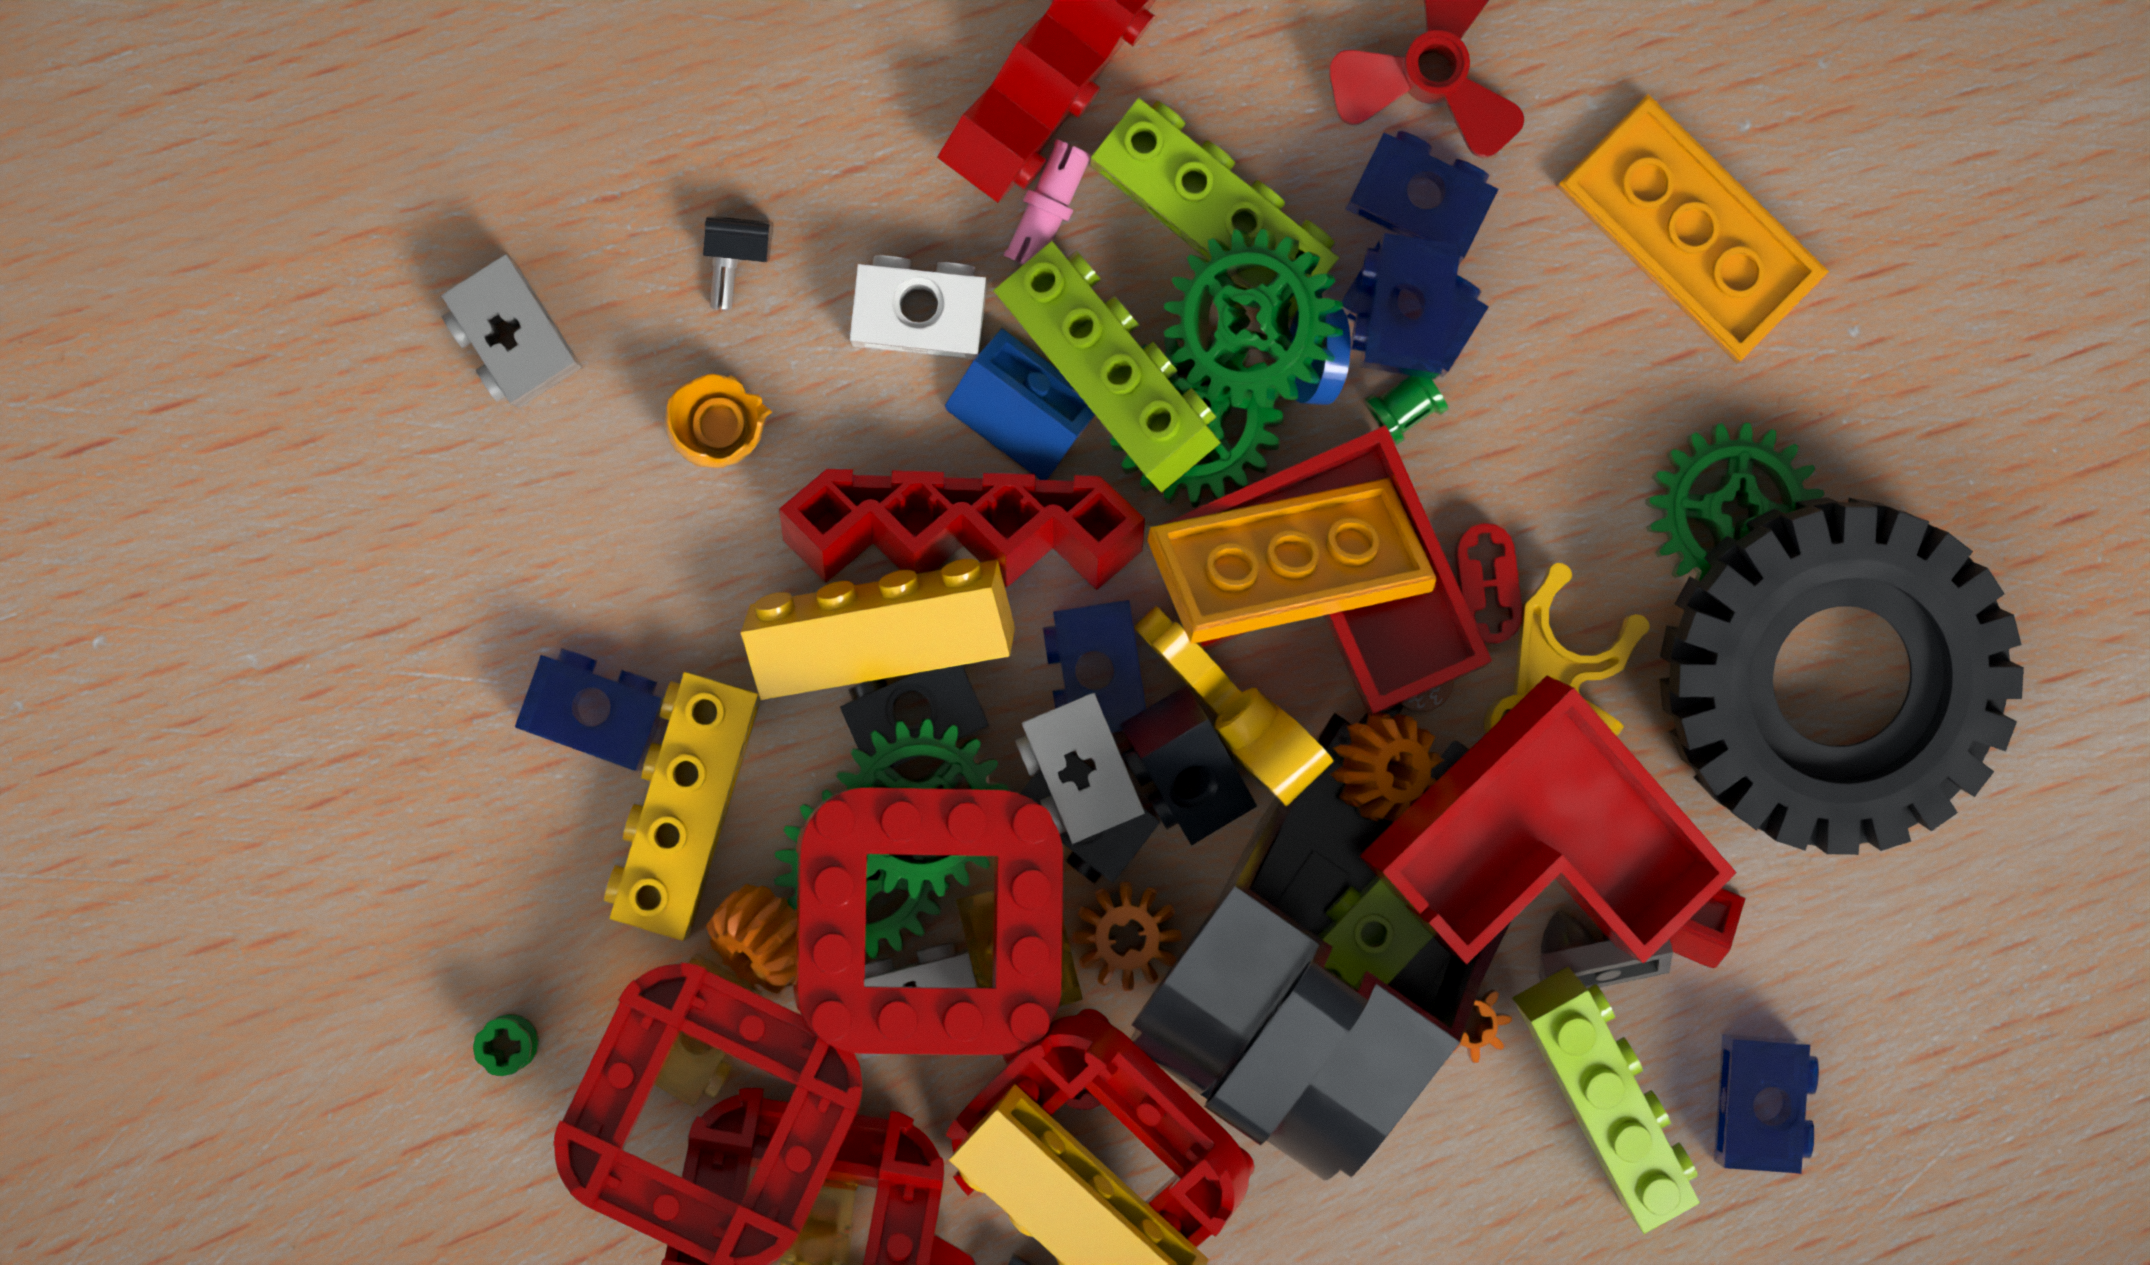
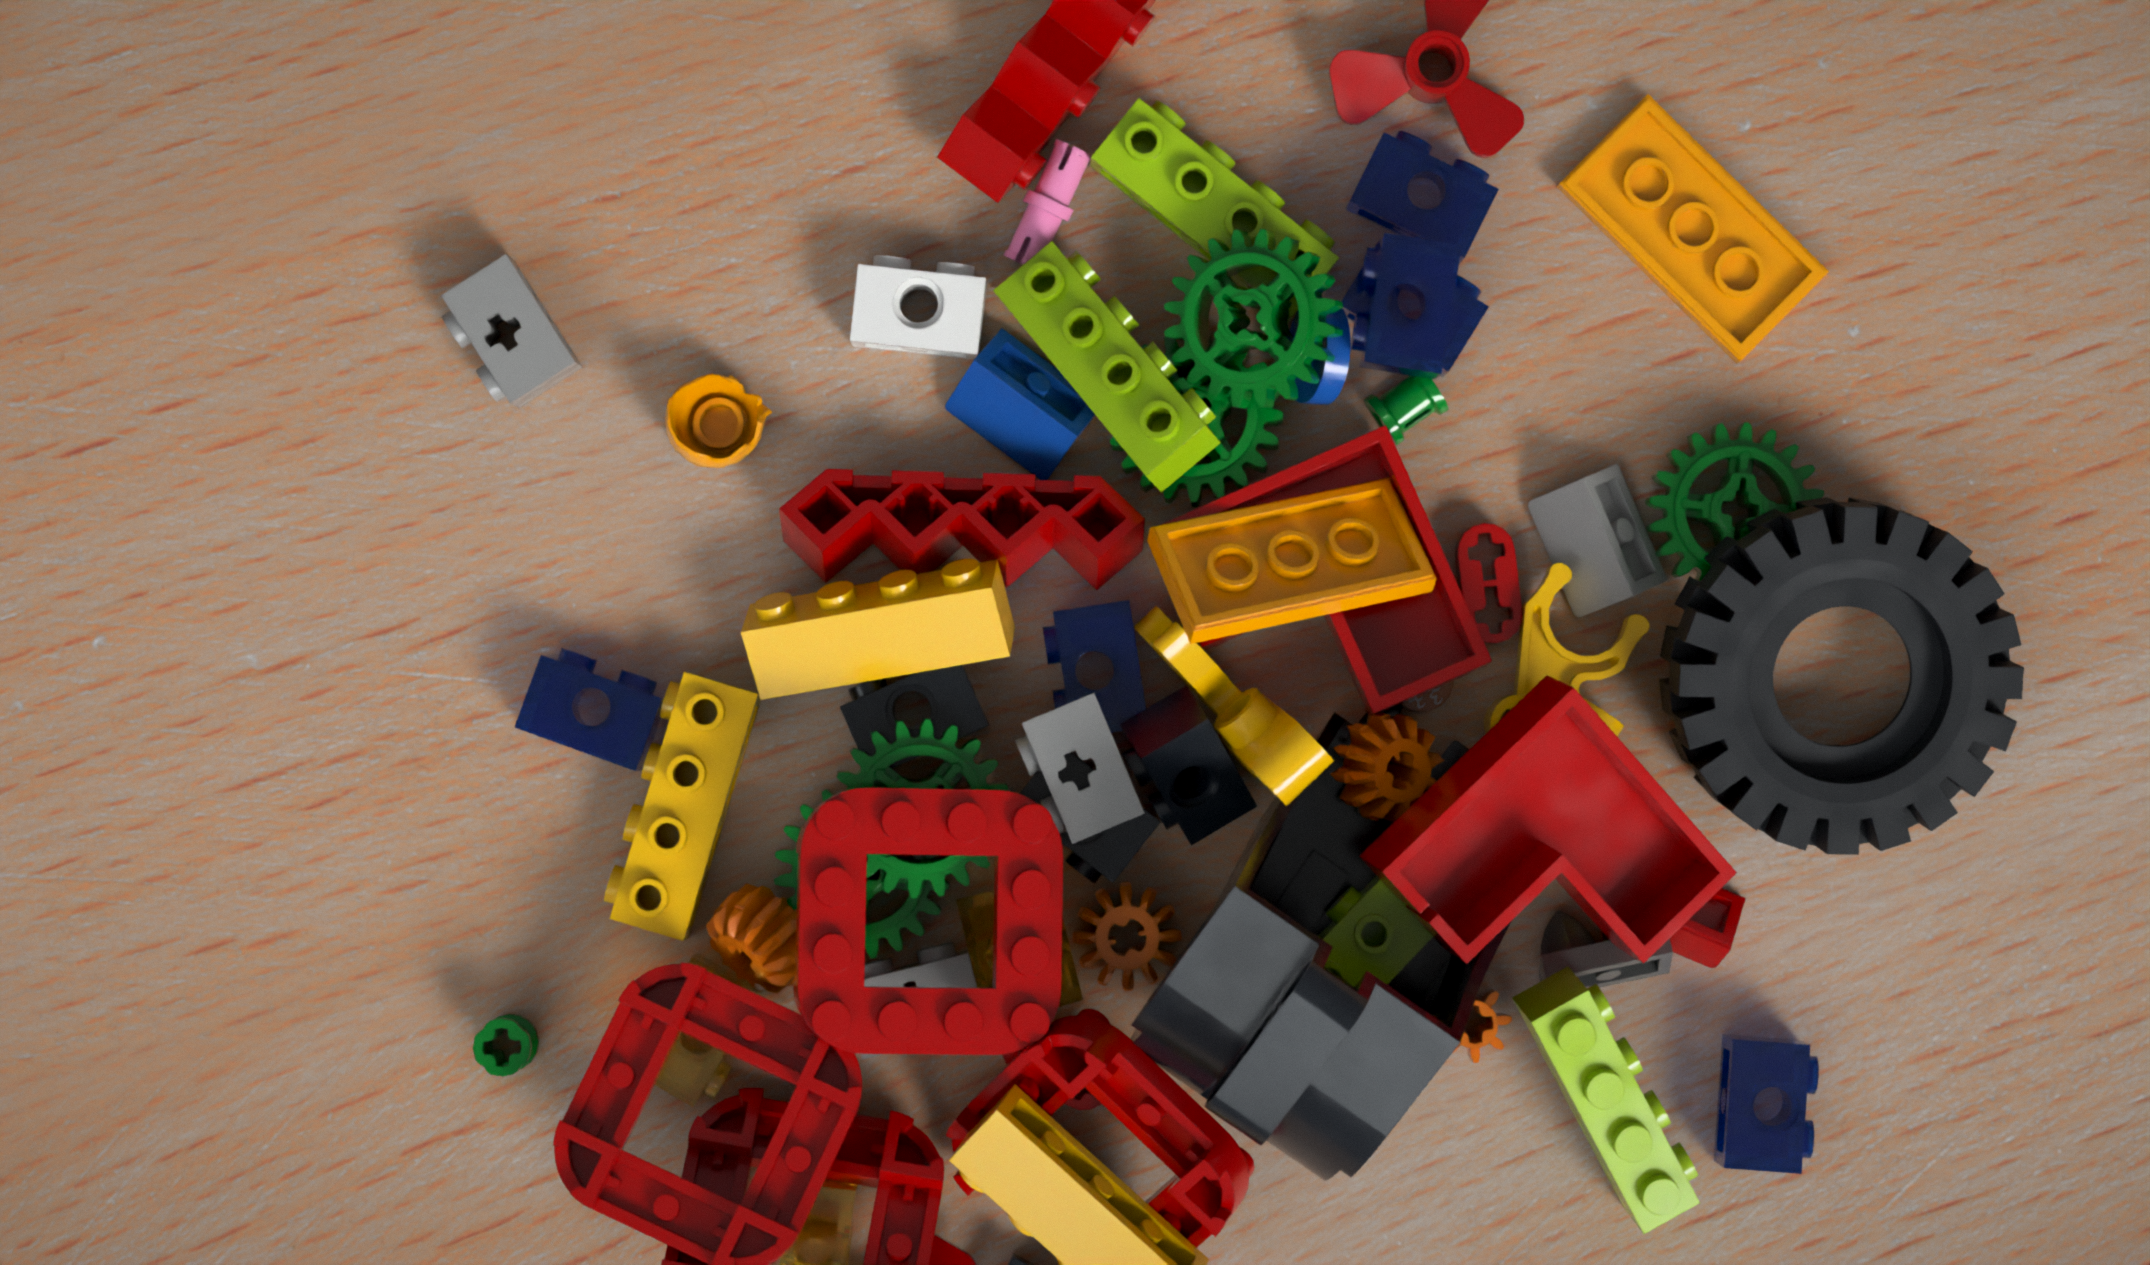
black piece [703,216,773,311] -> none
none -> light grey panel [1528,464,1668,618]

